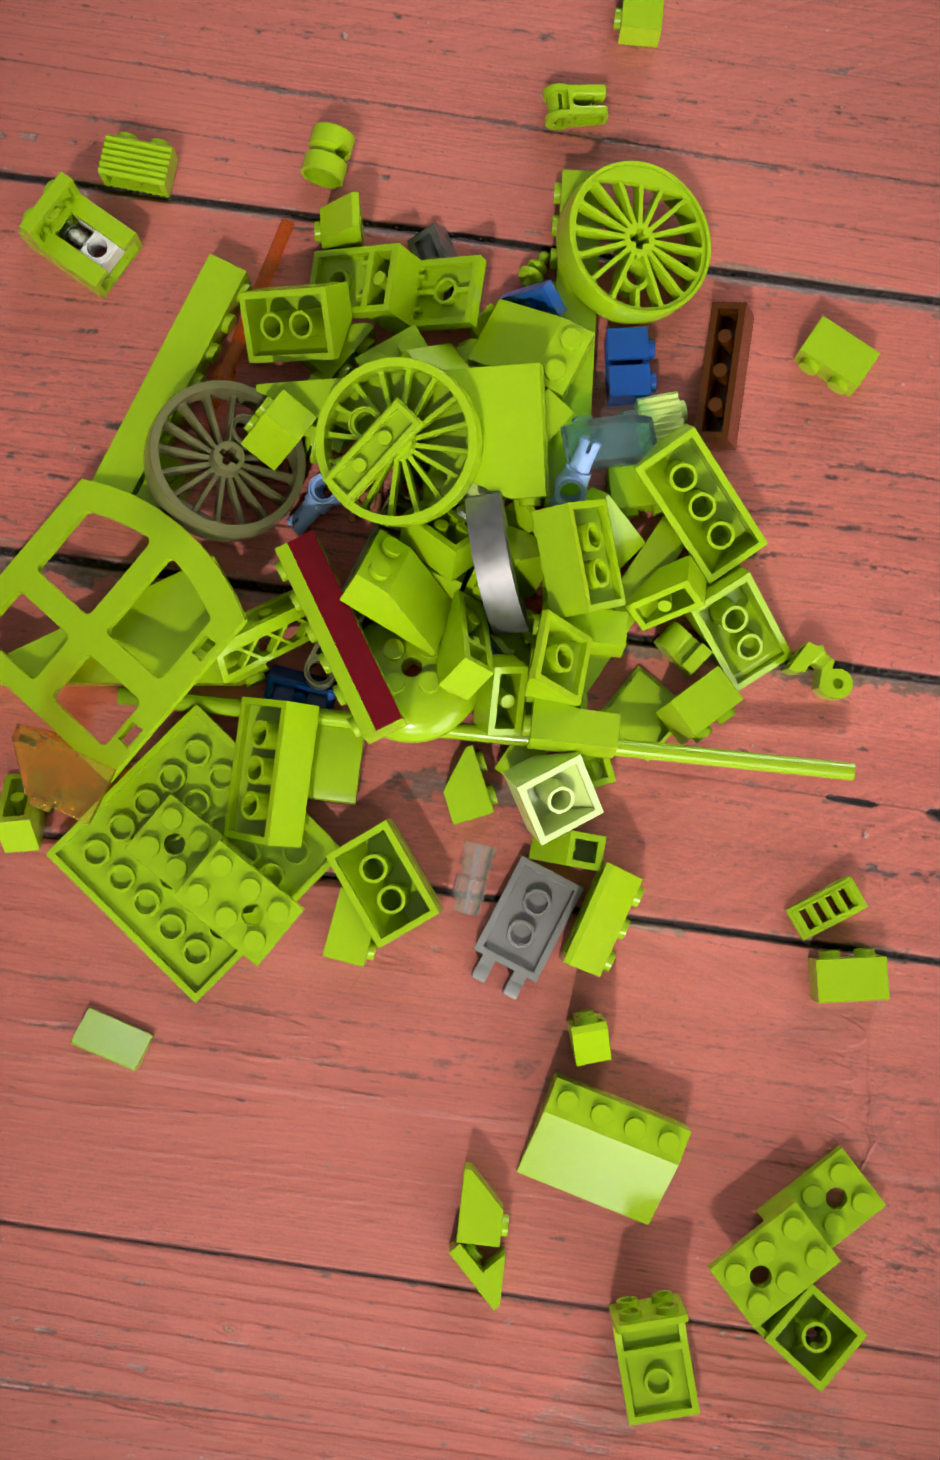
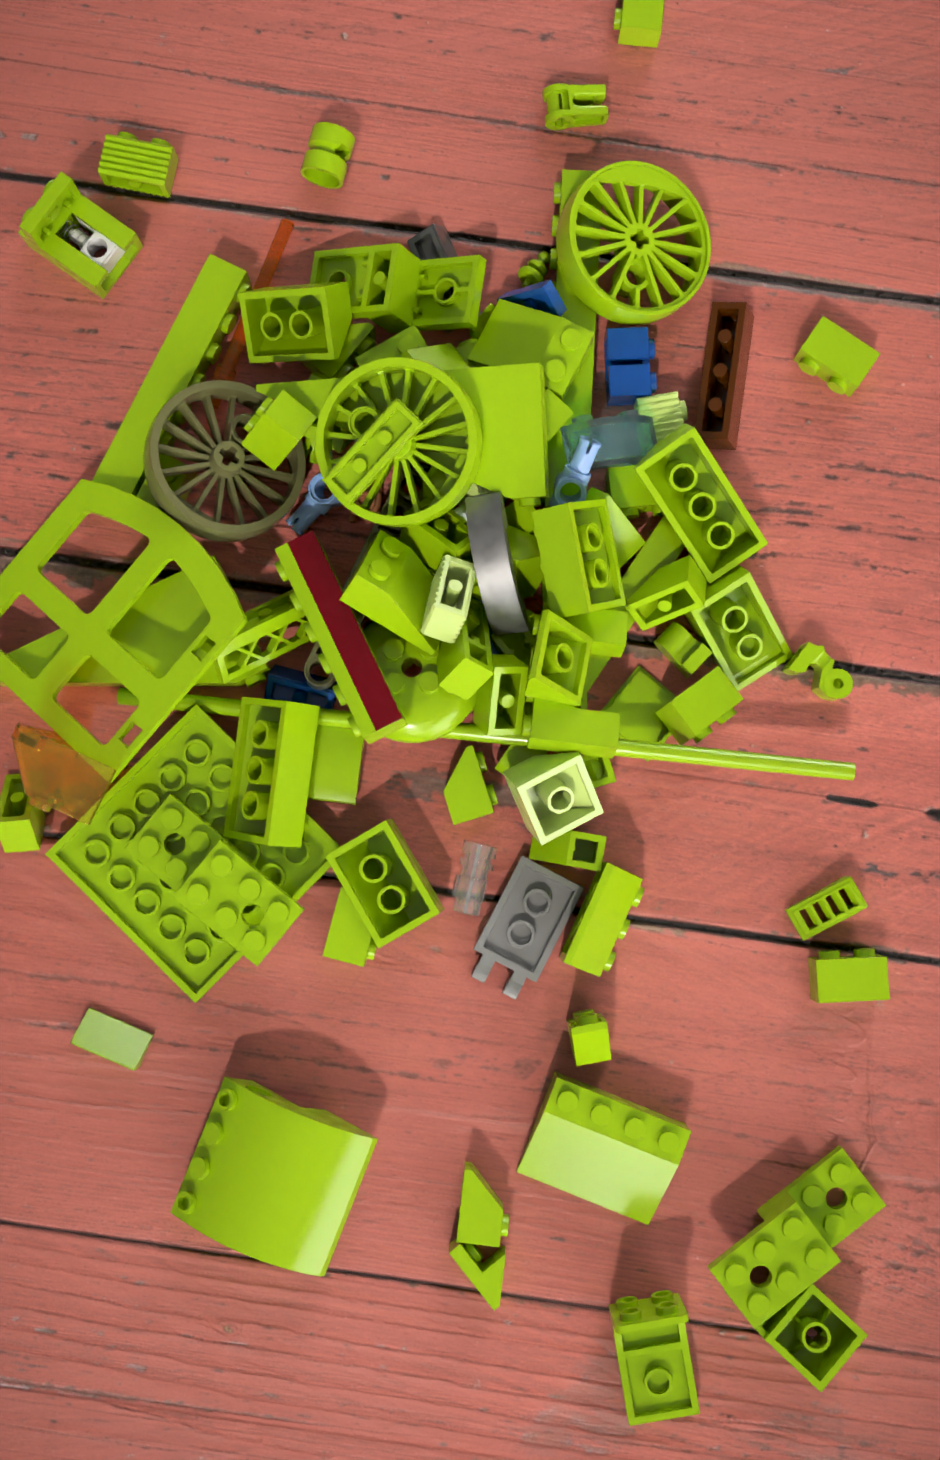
lime slope [314,192,364,250] -> none
none -> lime slope [170,1077,378,1277]
none -> yellowish green brick [420,555,476,644]

